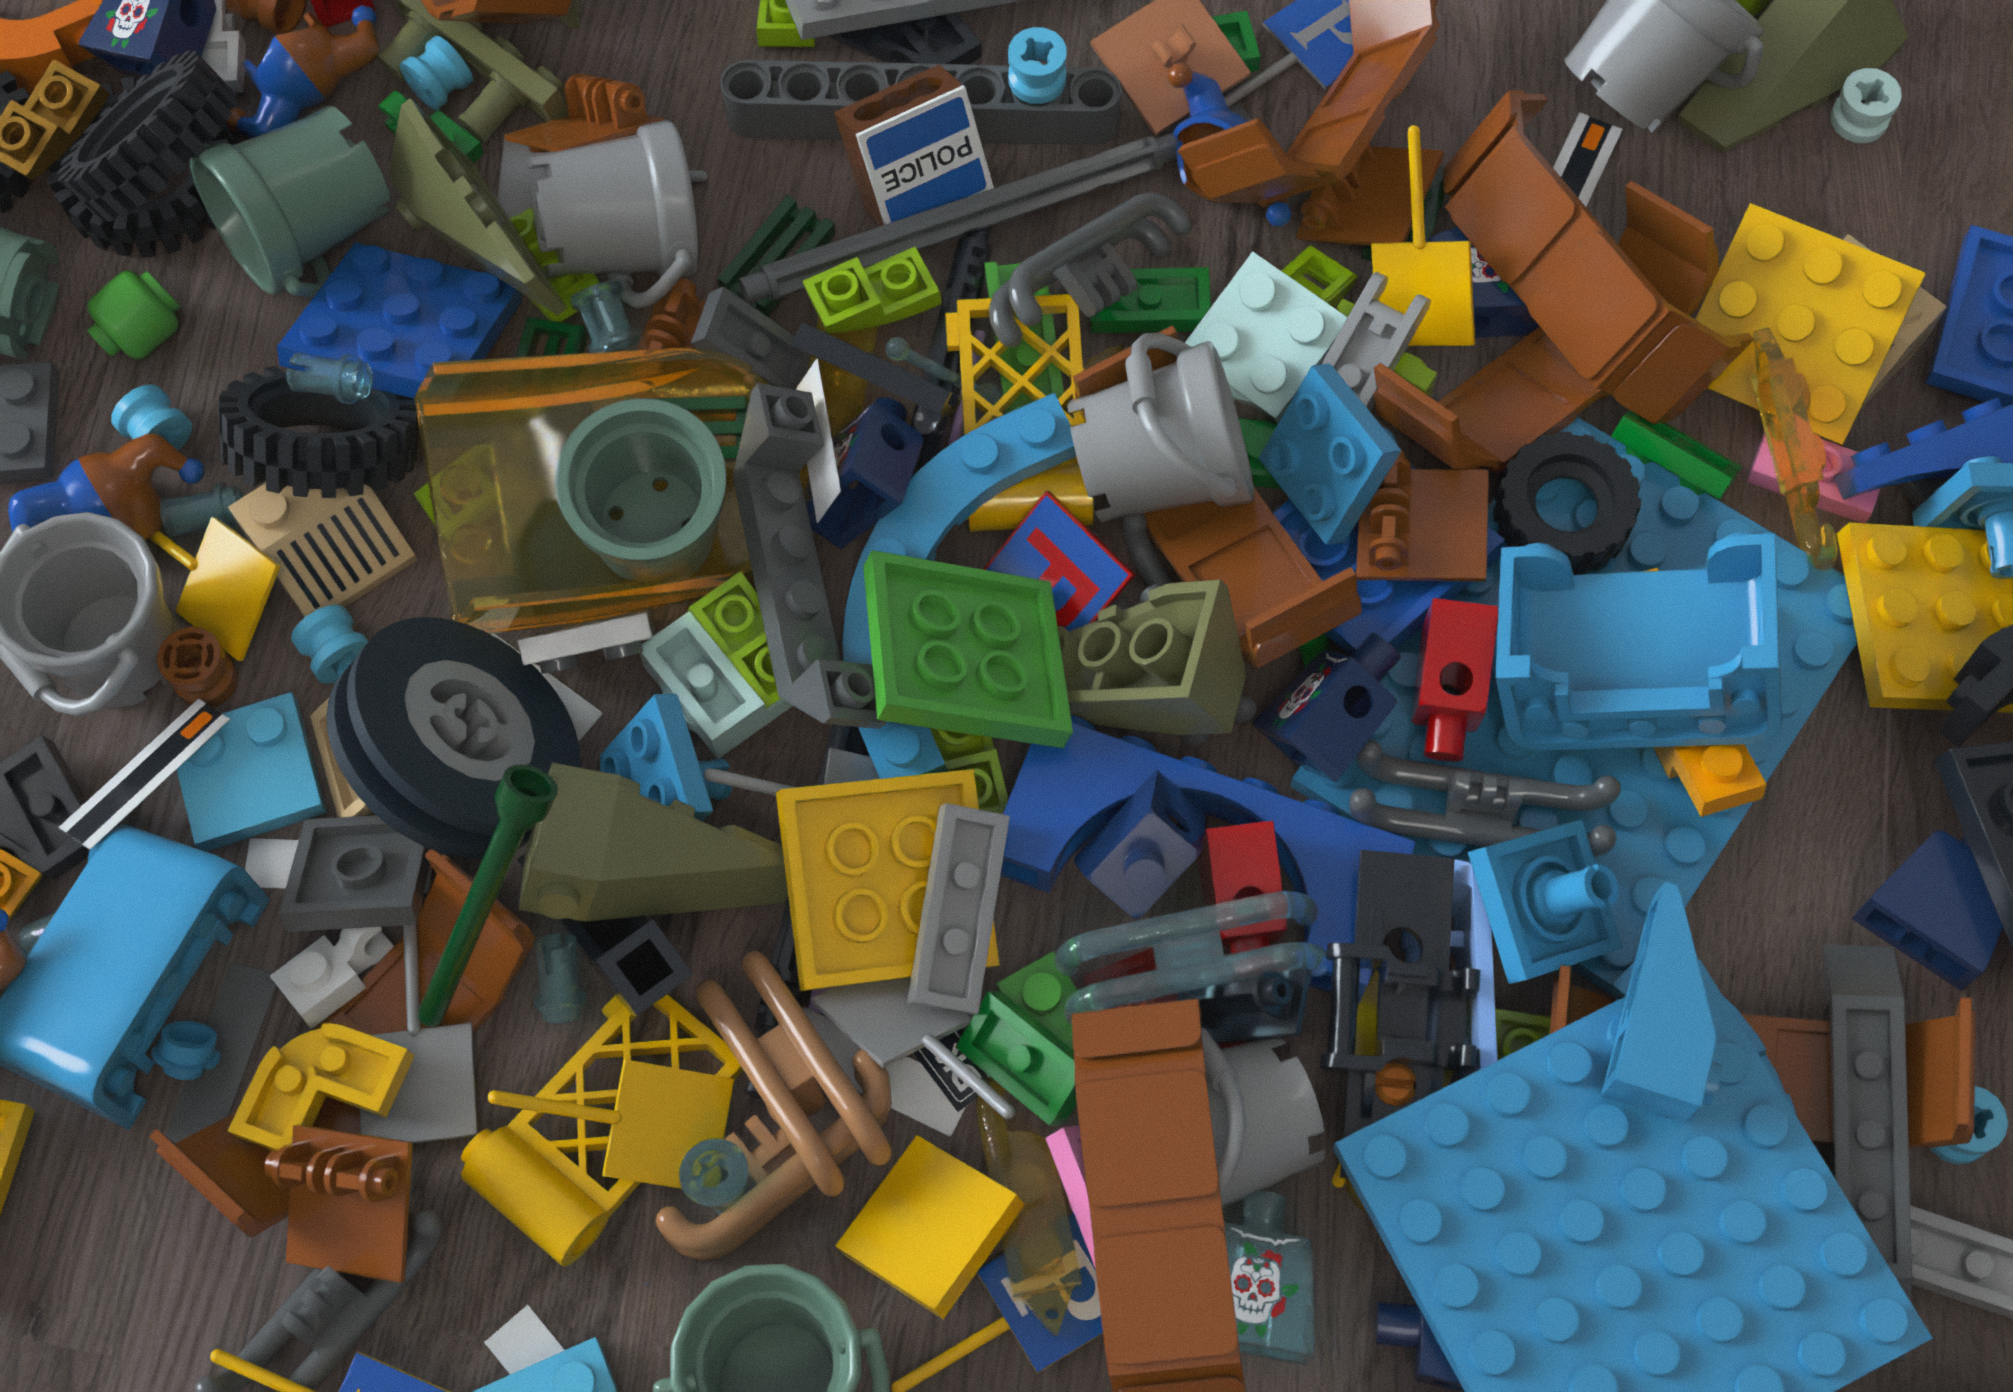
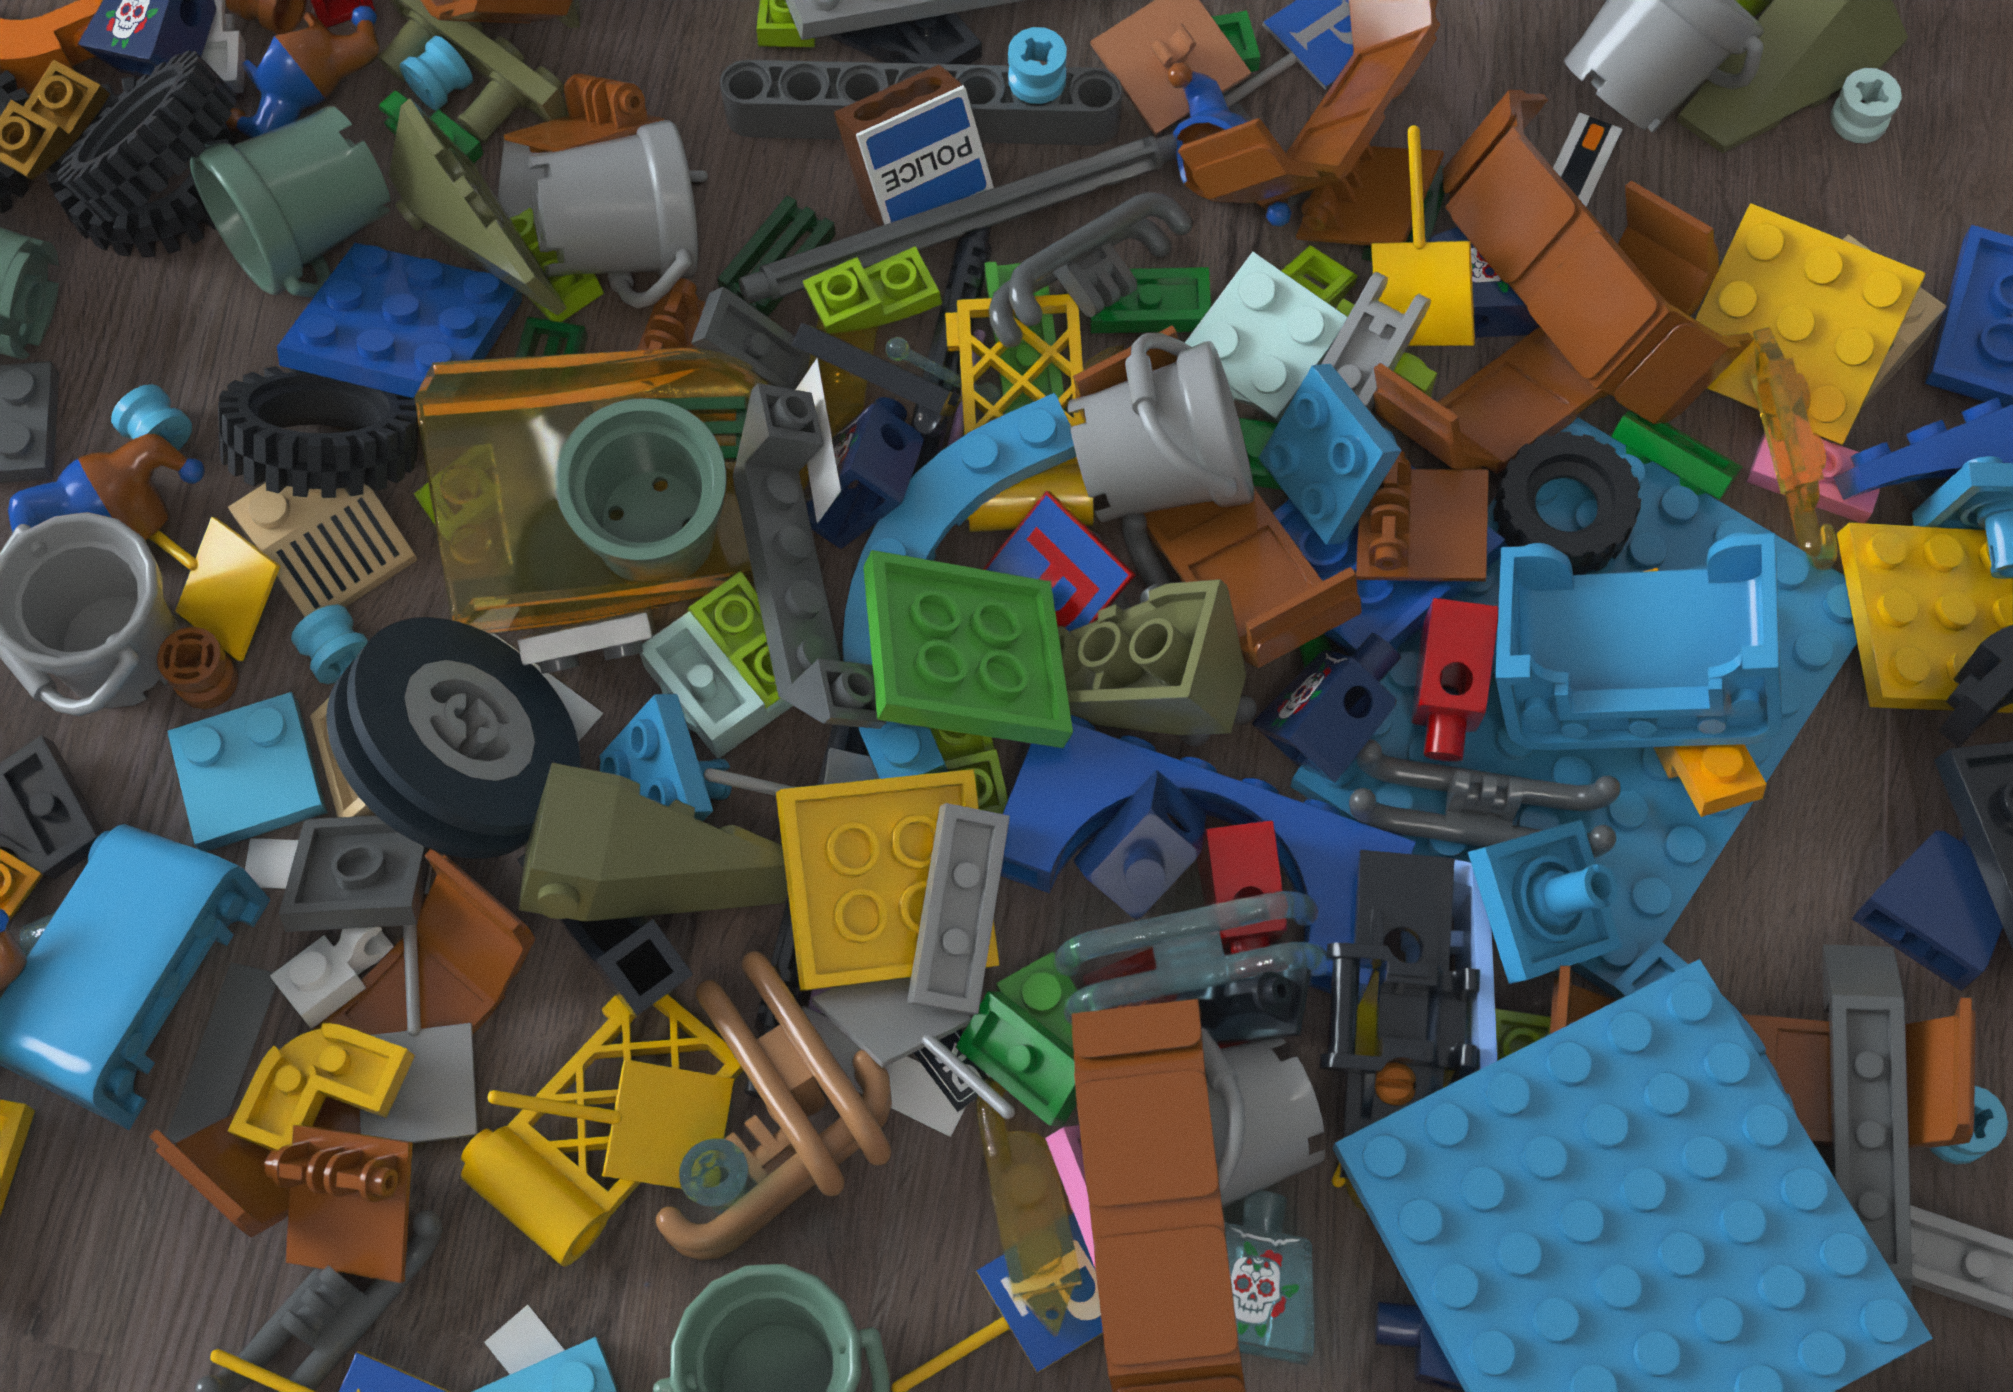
sticker [59,699,230,850] -> none
bright green head [86,270,181,360] -> none
dark azure plate [151,1021,221,1080] -> none
clear light blue pin [160,482,243,538] -> none
clear light blue pin [286,352,373,404] -> none
dark green piece [418,765,558,1027] -> none
clear light blue pin [533,933,587,1024] -> none
clear light blue bush [570,280,642,357] -> none
yellow tile [835,1135,1025,1319] -> none
dark azure slope [1601,881,1722,1122] -> none

